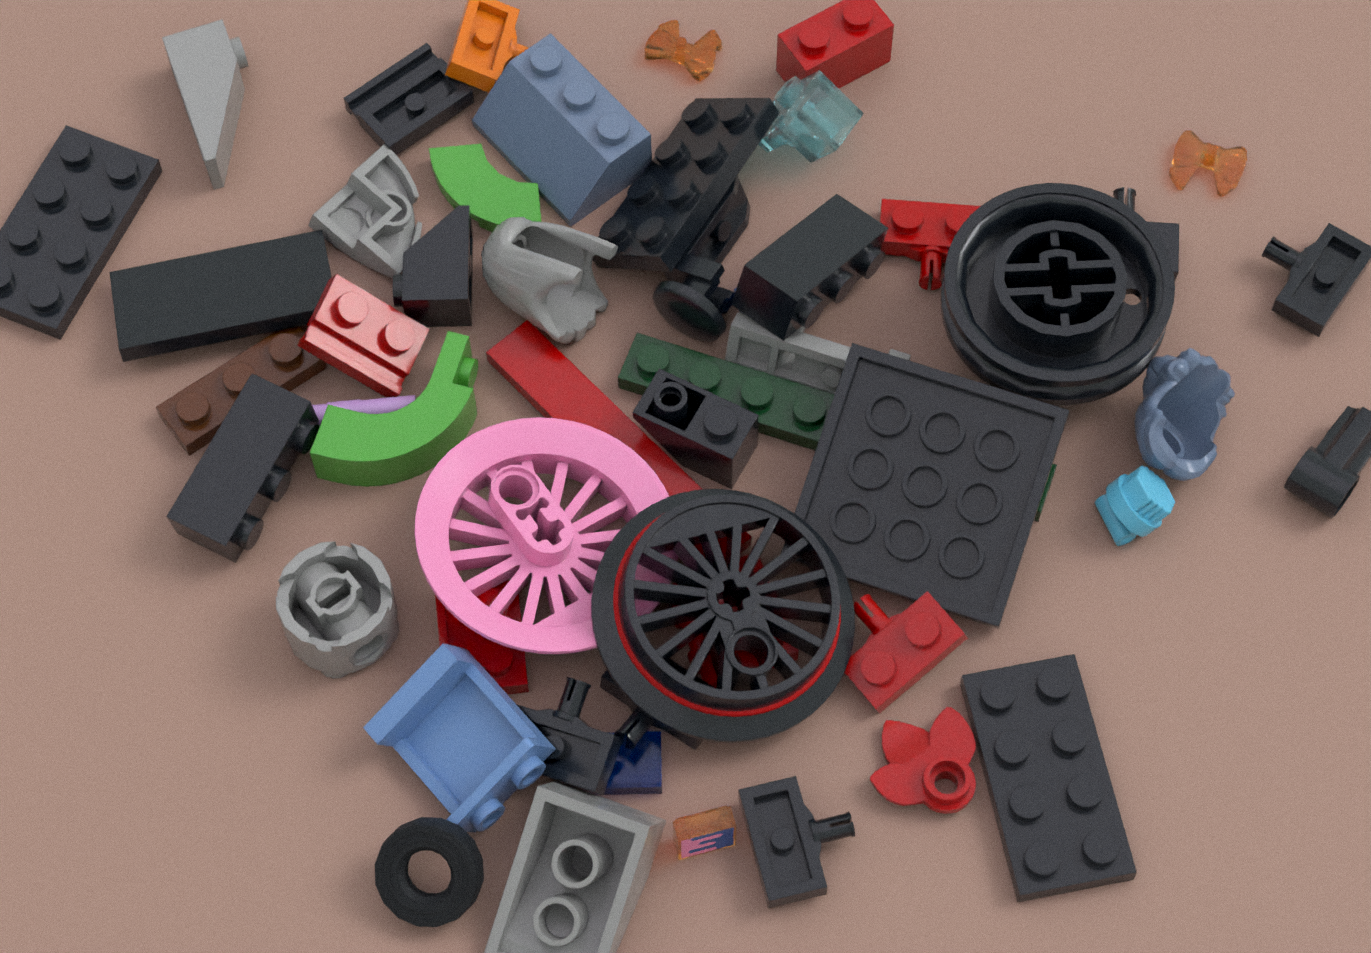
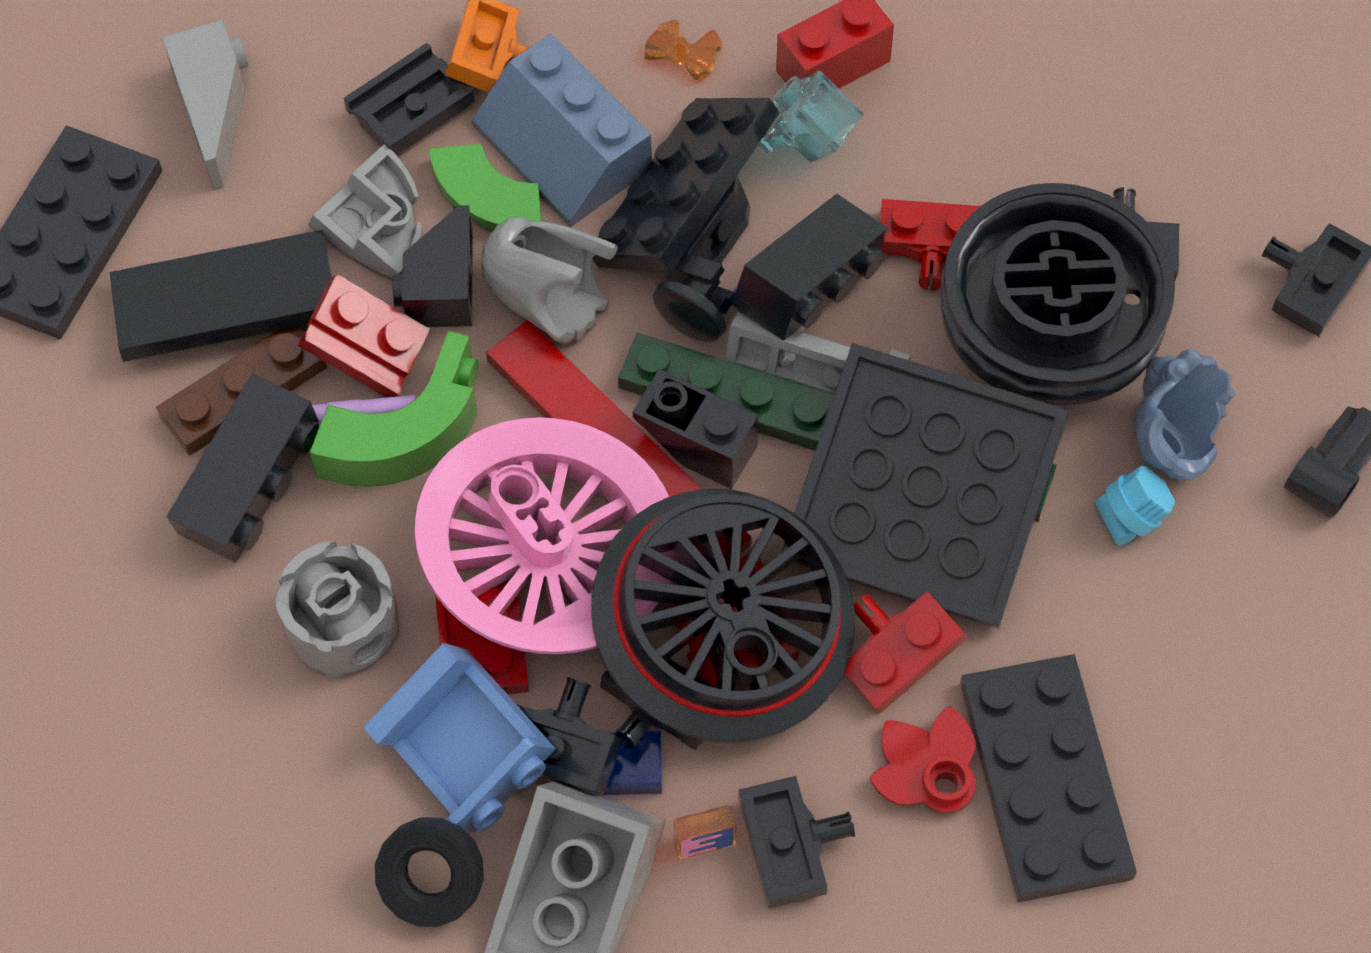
clear orange piece [1169,130,1247,197] -> none

